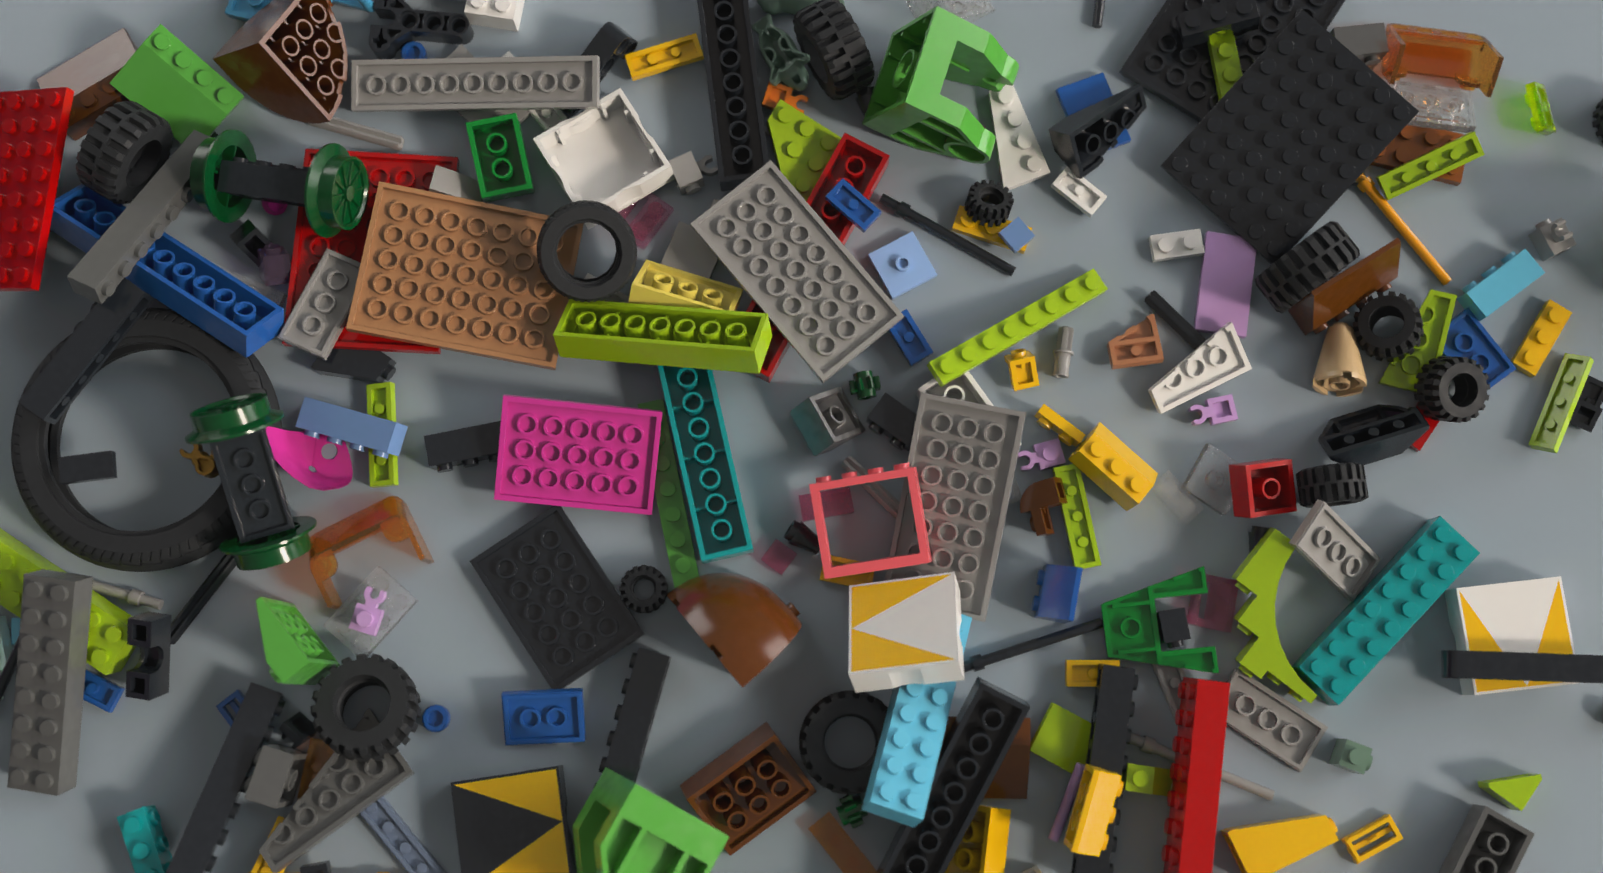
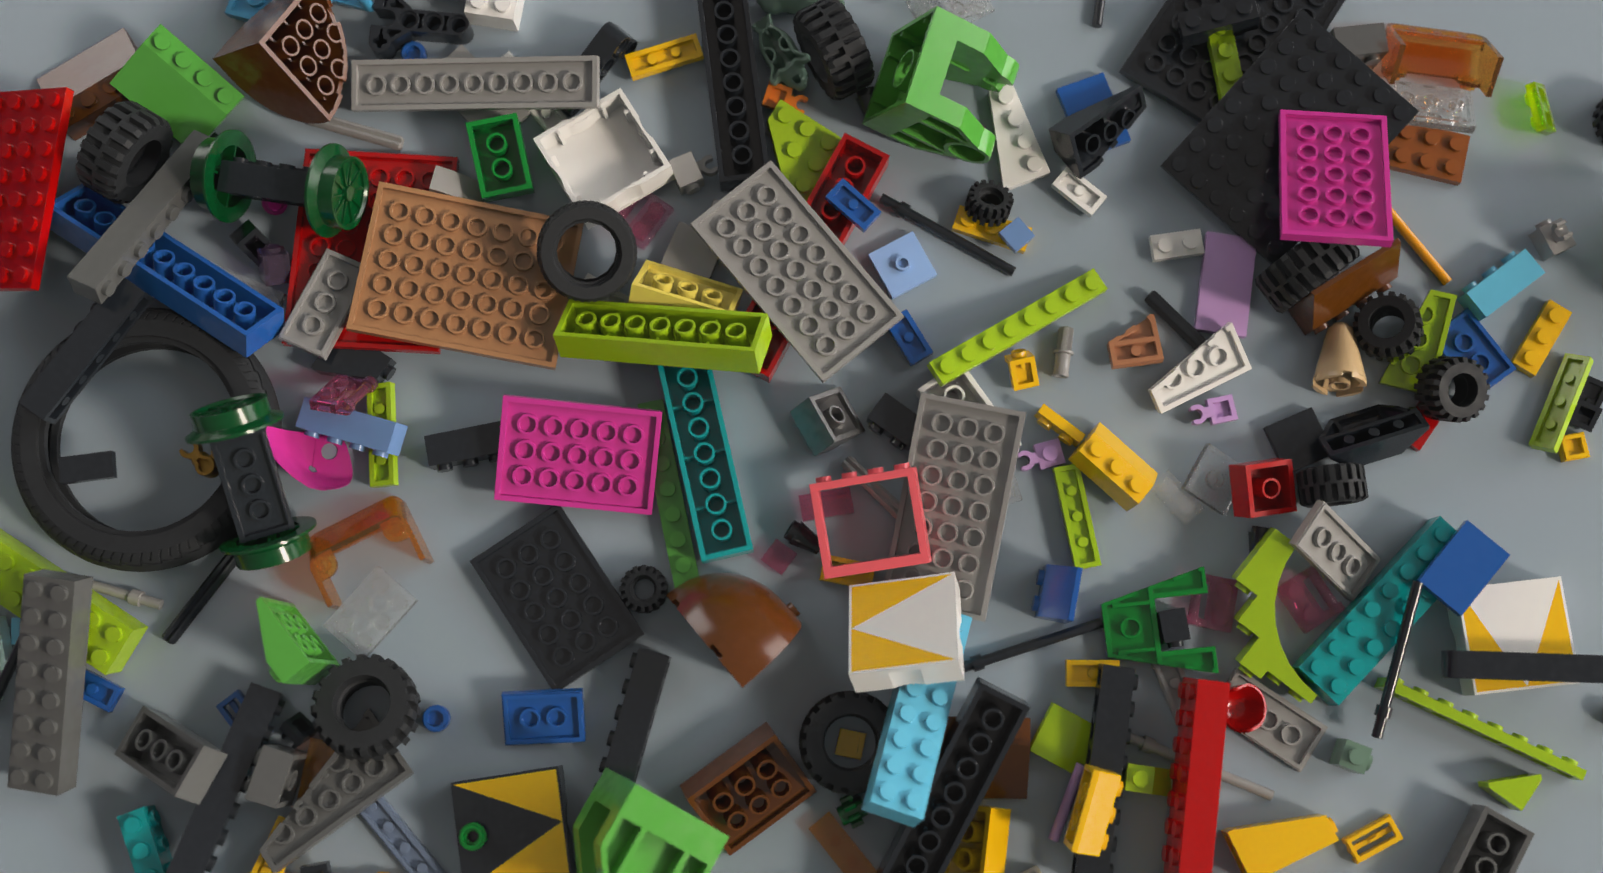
black arch [126,611,171,701] -> none
lavender plate [349,586,387,636] -> none
dark green gear [849,370,881,400] -> none
reddish brown brick [1020,477,1068,536] -> none
lime plate [1375,131,1485,200] -> none
none -> dark grey brick [114,706,228,805]
none -> clear pink plate [309,375,378,415]
none -> green plate [459,822,487,851]
none -> yellow tile [835,728,866,760]
none -> red helmet [1226,683,1267,733]
none -> black tile [1263,407,1328,472]
none -> clear pink plate [1277,565,1345,634]
none -> dark pink plate [1278,109,1394,247]
none -> black bar [1371,580,1424,739]
none -> lime plate [1374,677,1587,781]
none -> blue tile [1416,520,1510,616]
none -> yellow tile [1558,432,1590,463]

